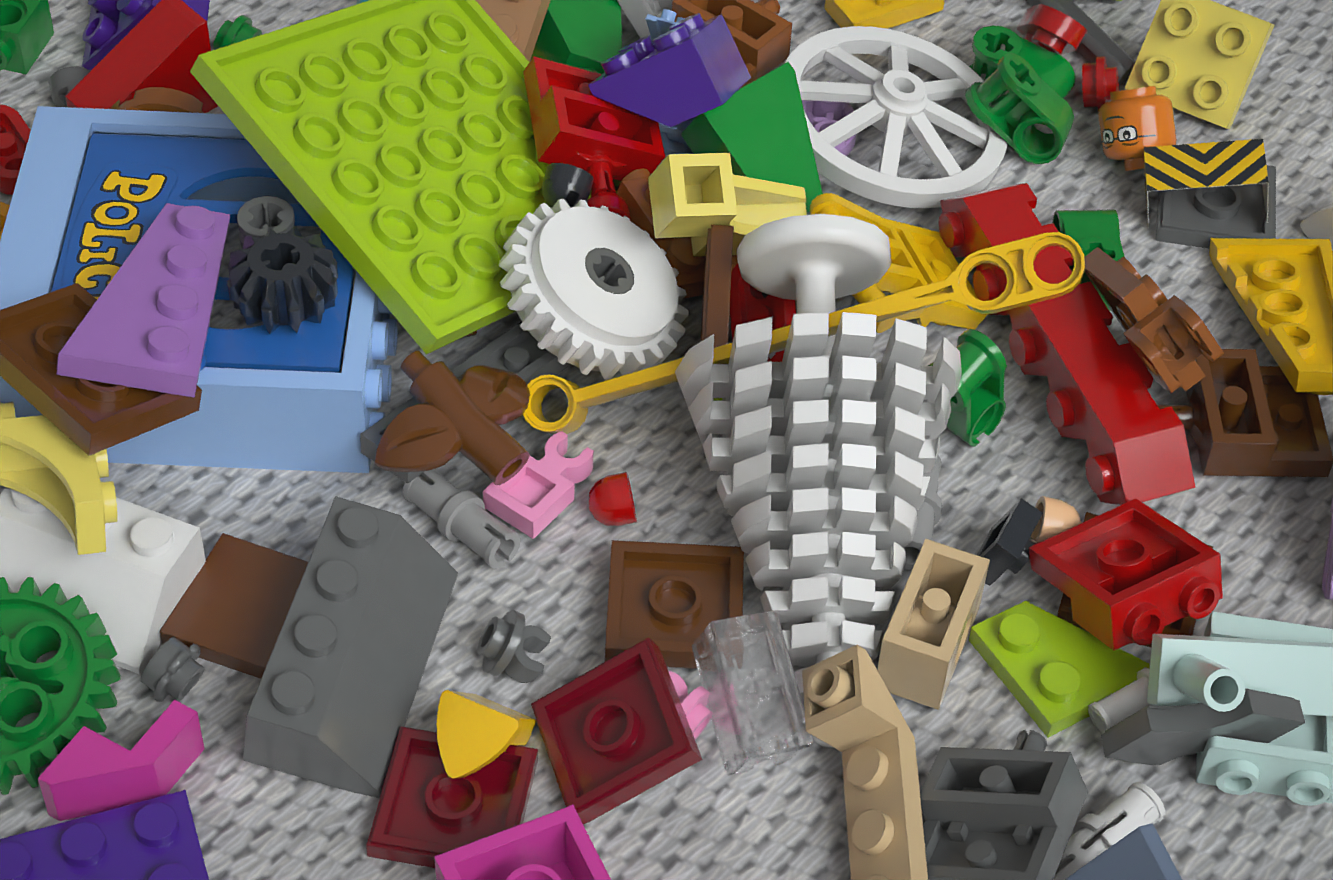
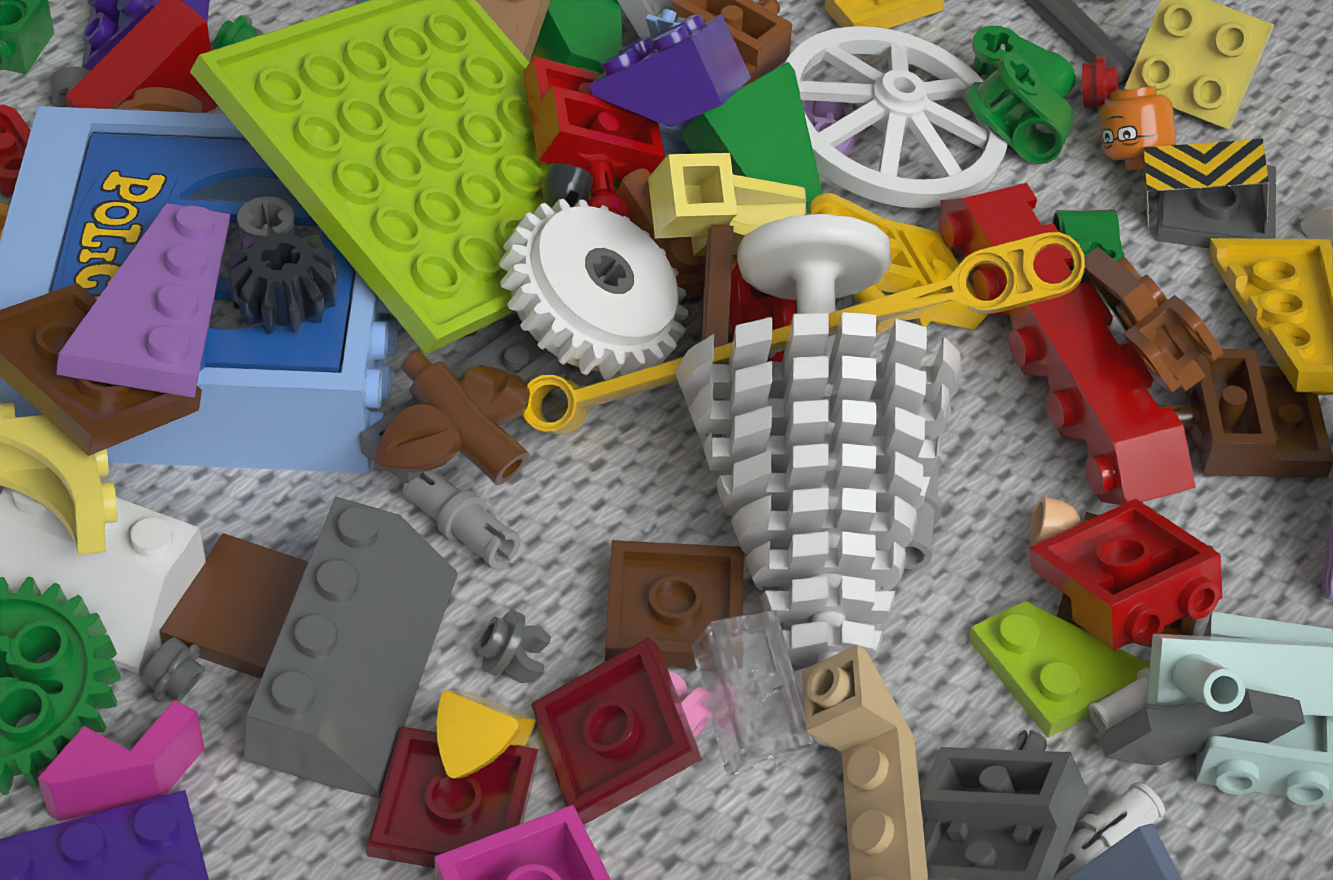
bright pink plate [483,431,594,539] -> none
red hinge [589,472,637,526] -> none
tan brick [877,538,990,710] -> none
green piece [928,329,1007,447] -> none
black plate [977,498,1043,586] -> none
red plate [1017,4,1087,55] -> none

